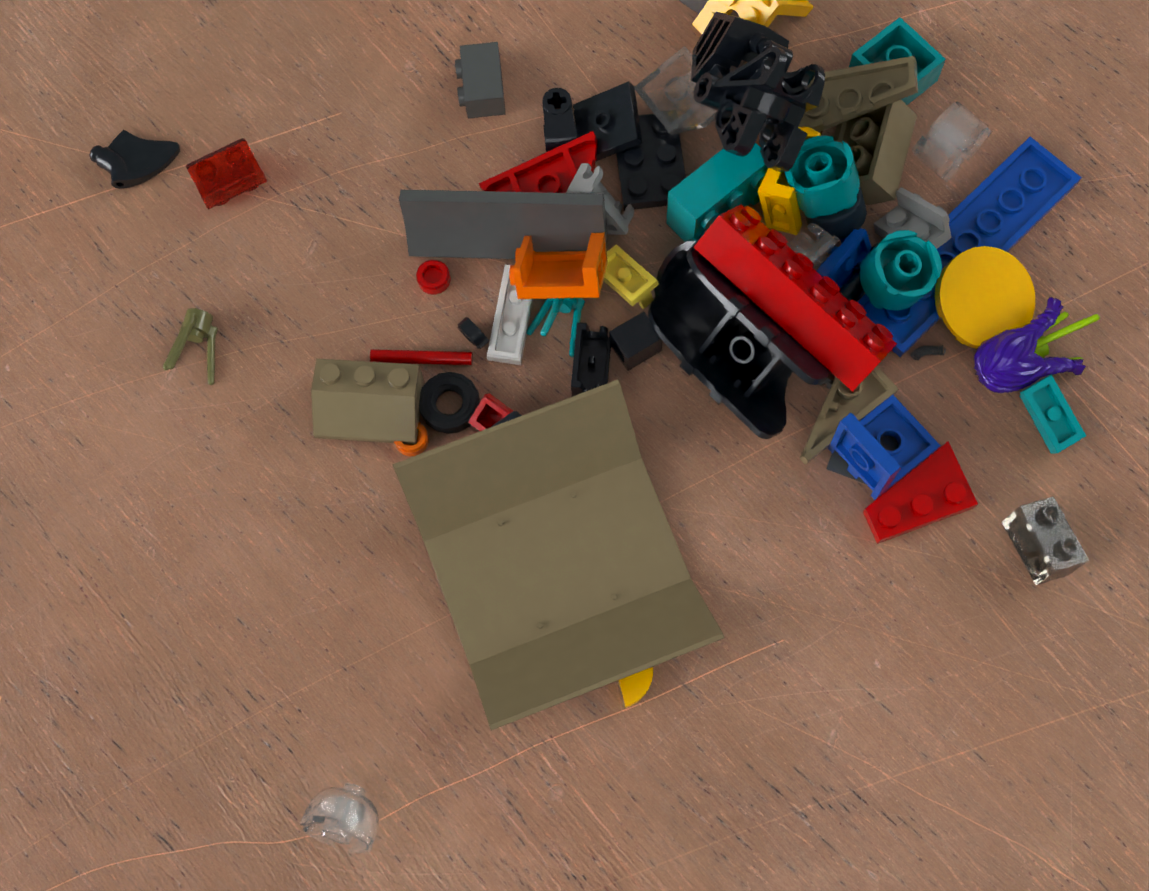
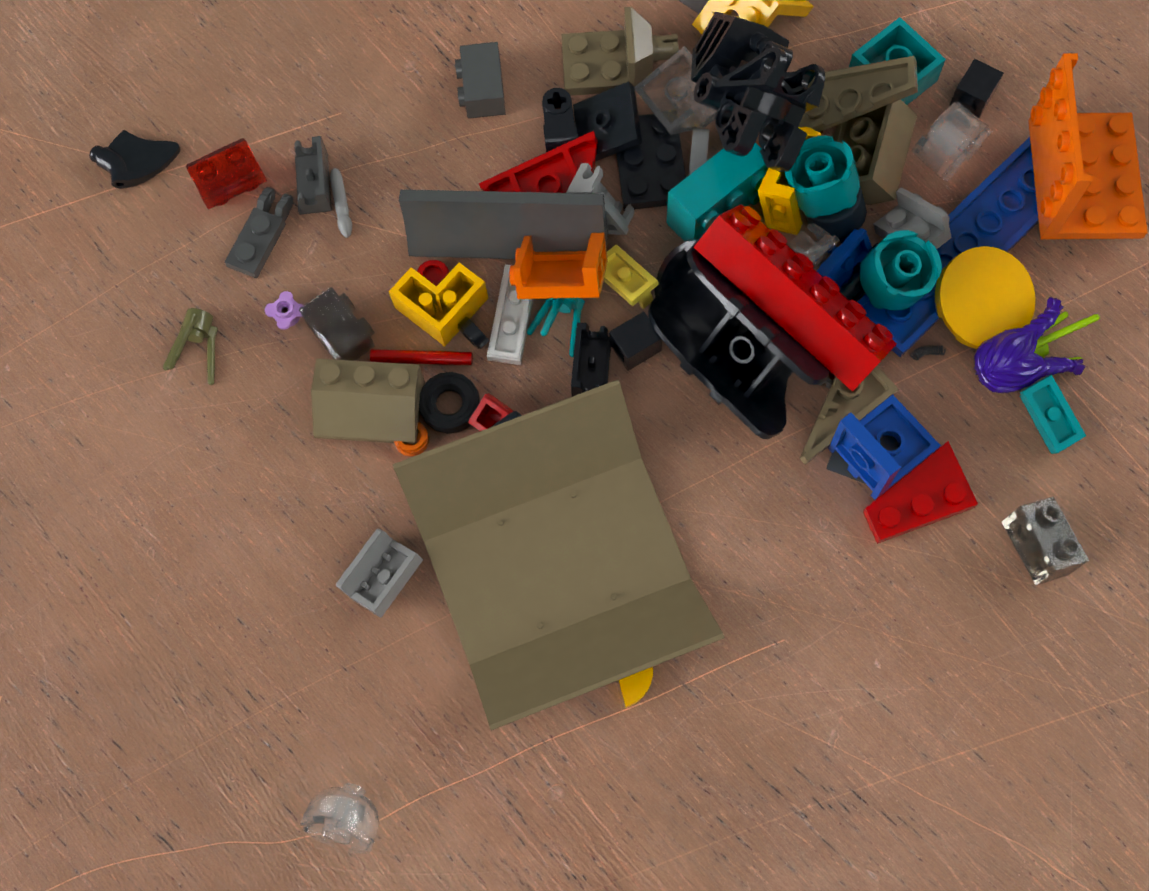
none -> dark grey hinge [224,187,294,278]
none -> lavender plate [265,291,305,330]
none -> dark grey hinge [294,136,332,215]
none -> clear smoke brick [299,287,375,361]
none -> light grey piece [330,168,352,238]
none -> light grey bracket [336,528,423,618]
none -> yellow brick [388,262,489,347]
none -> dark tan plate [561,7,679,96]
none -> light grey beam [688,128,710,176]
none -> black brick [950,59,1004,119]
none -> orange bracket [1028,53,1148,239]

